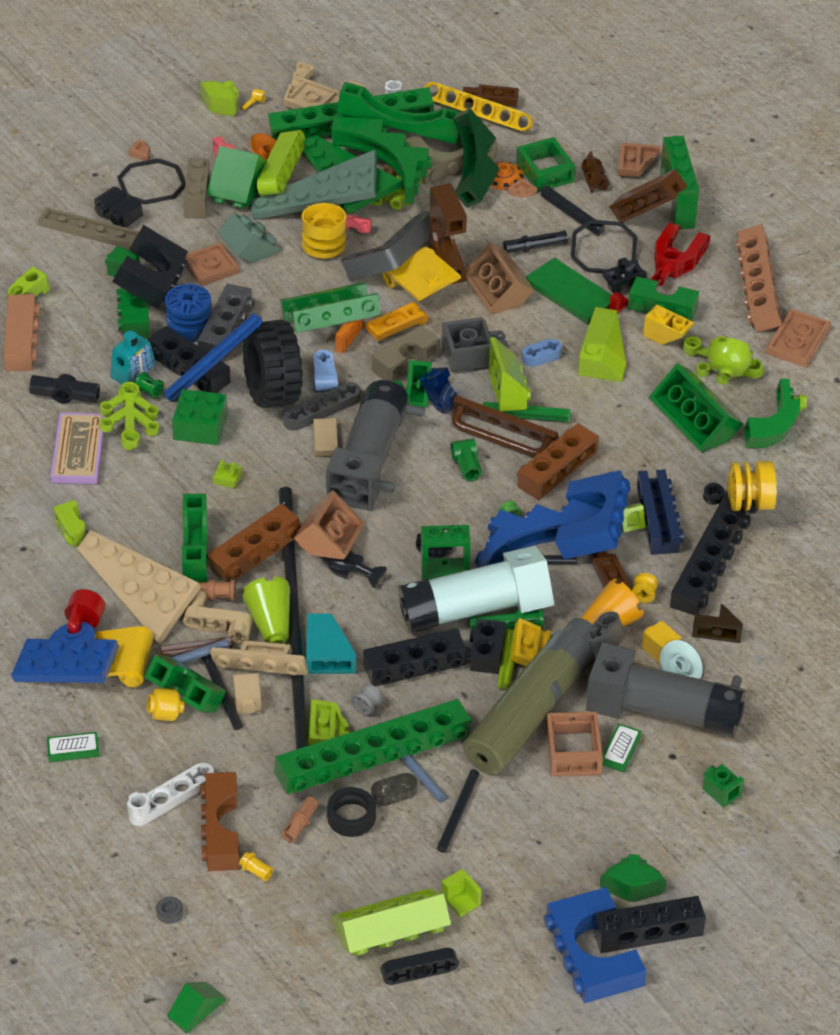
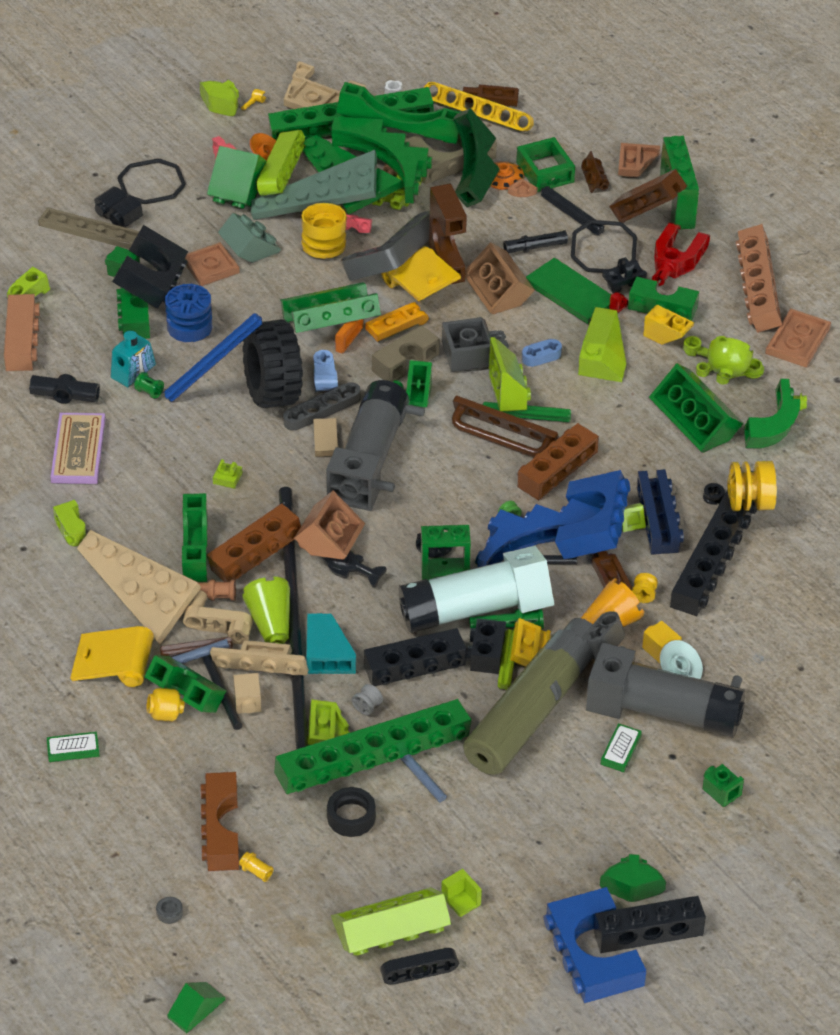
blue plate [11,589,119,683] -> none
lime plant [99,382,159,450] -> none
white beam [127,763,214,826] -> none
nougat tile [129,139,150,161] -> none
black brick [147,326,231,393] -> none
green brick [172,389,228,445] -> none
dark tan arch [184,158,210,219] -> none
flat silver brick [198,283,255,362] -> none
nougat axle [281,796,319,843] -> none
clear smoke beam [371,773,418,806] -> none
clear blue leg [420,367,458,413] -> none
black bar [437,769,480,853] -> none
green piece [450,438,482,482] -> none
nougat window [546,711,603,776] -> none
dark brown slope [692,604,743,643] -> none

